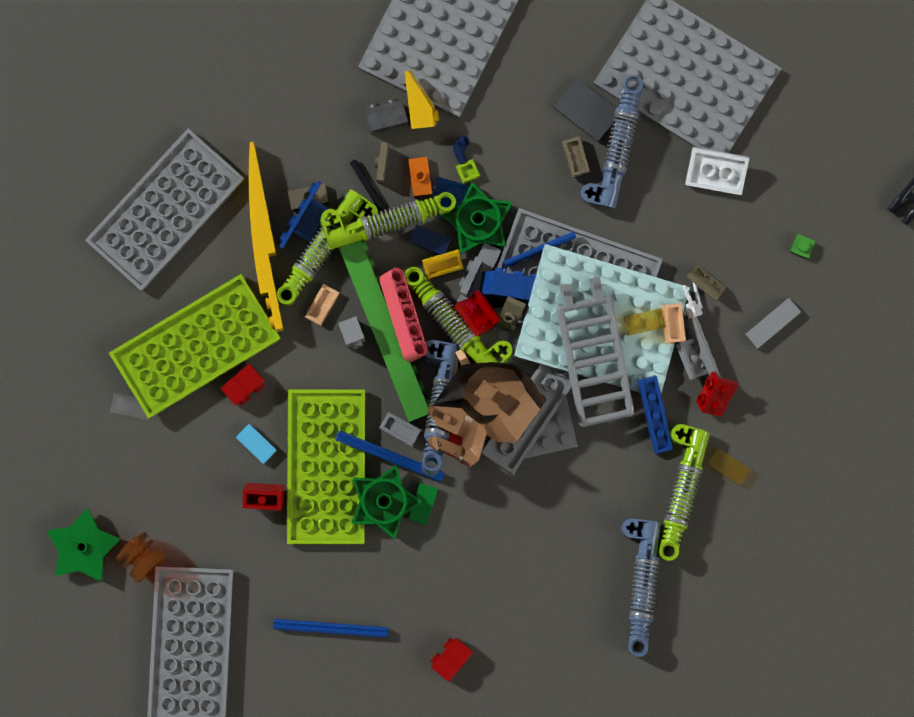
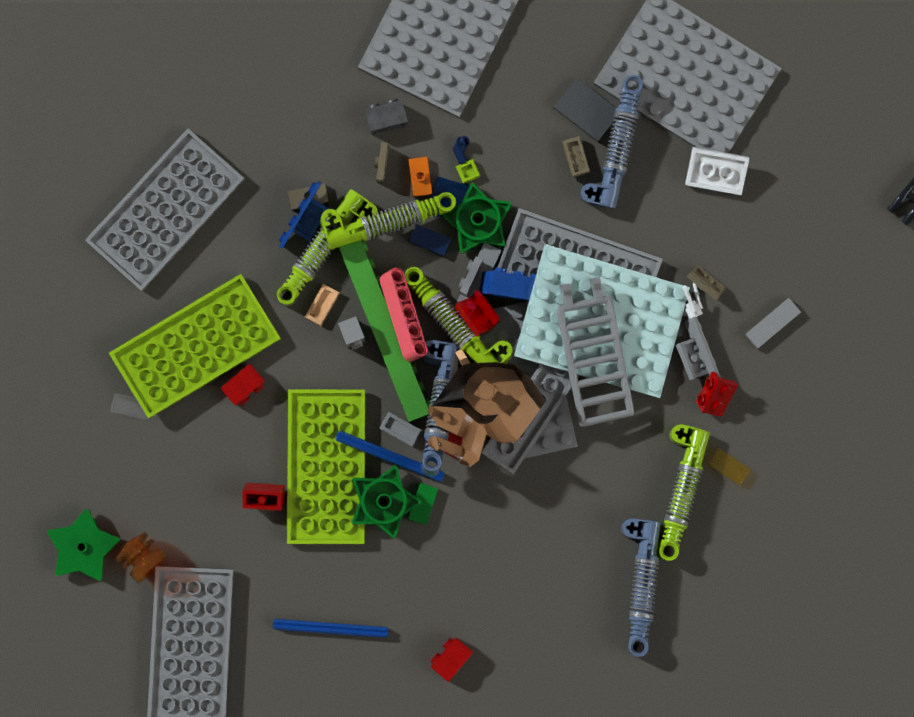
medium azure tile [236,424,277,464] -> none
yellow slope [249,142,284,332] -> none
black bar [350,159,386,211] -> none
yellow slope [405,70,439,129] -> none
yellow tile [422,250,464,279] -> none
dark tan plate [497,296,526,332] -> none
blue bar [503,231,576,268] -> none
clear yellow tile [623,308,666,336] -> none
blue tile [637,375,674,454] -> none
light nougat tile [661,303,686,343] -> none
bright green plate [790,234,815,259] -> none

